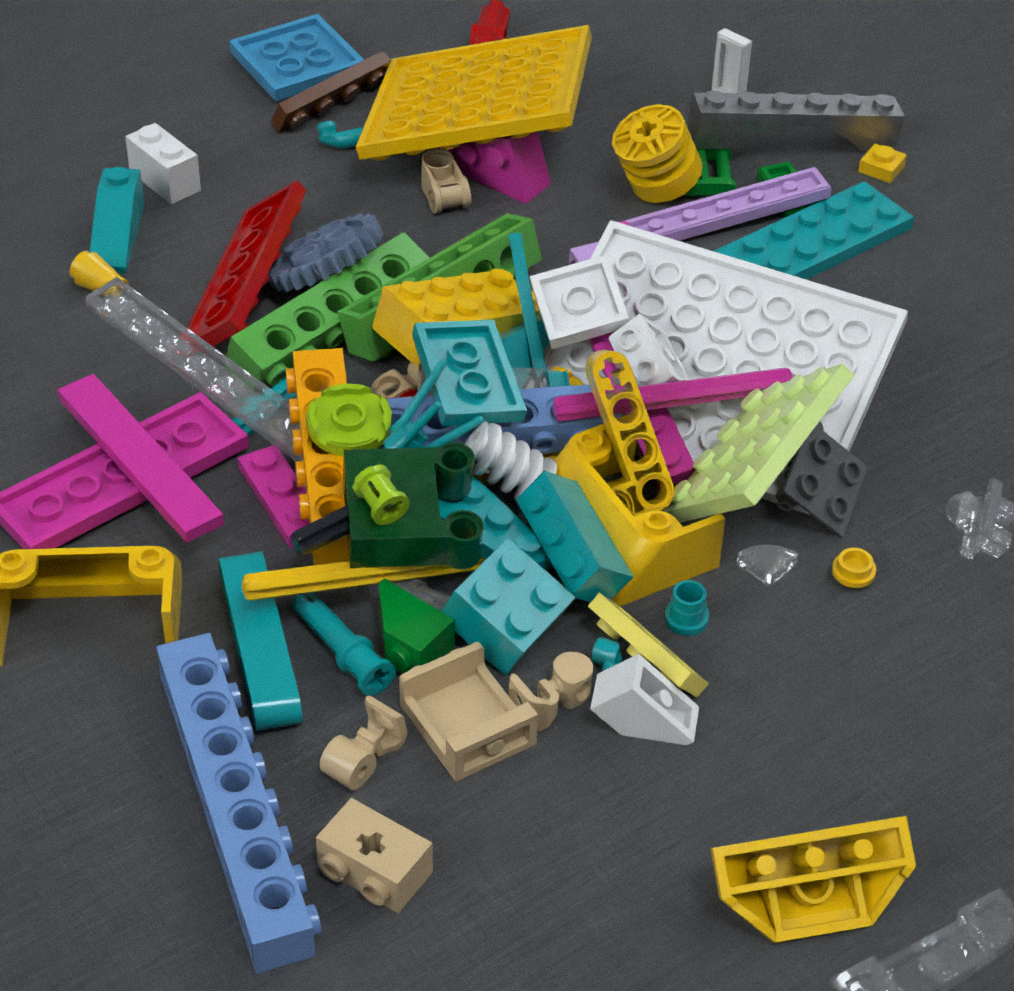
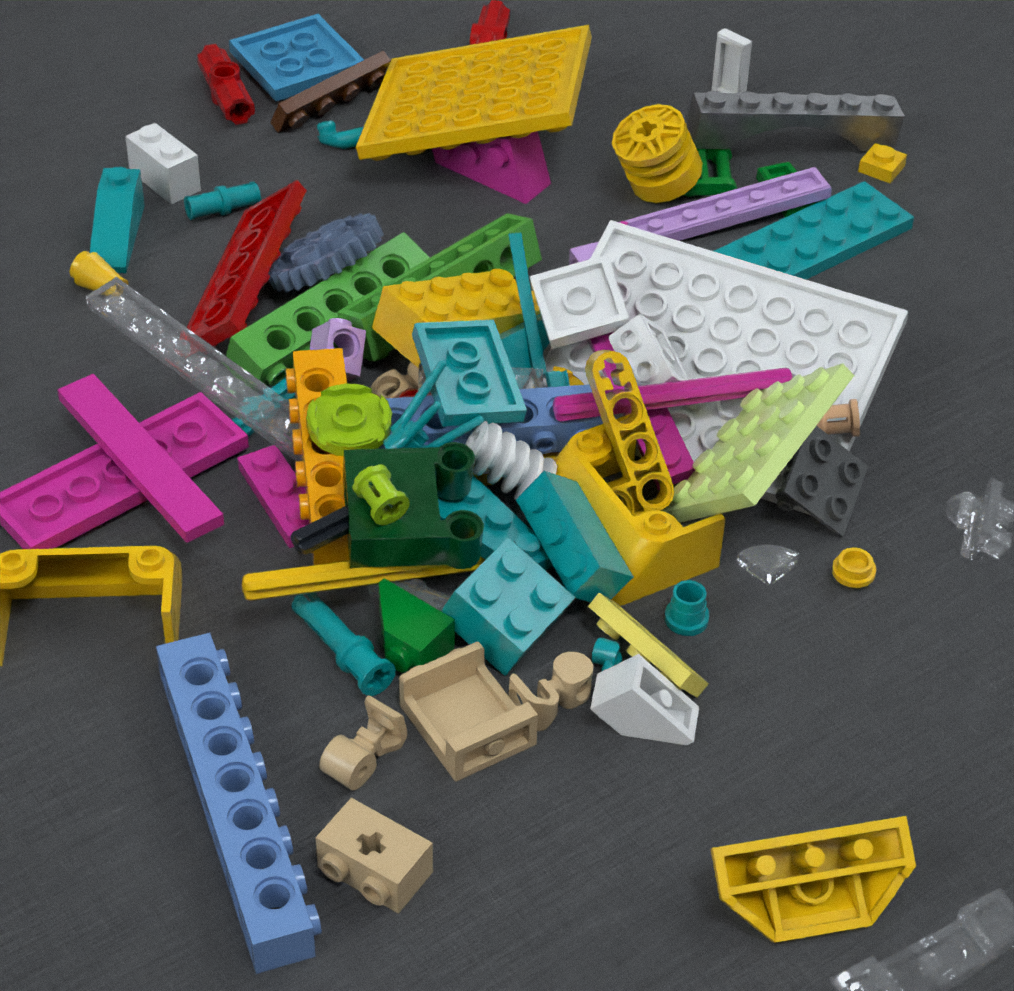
teal beam [218,551,303,732] -> none
tan piece [421,148,472,214] -> none
none -> teal pin [184,181,261,220]
none -> red piece [197,44,255,125]
none -> lavender brick [310,318,366,382]
none -> light nougat bush [817,399,860,437]

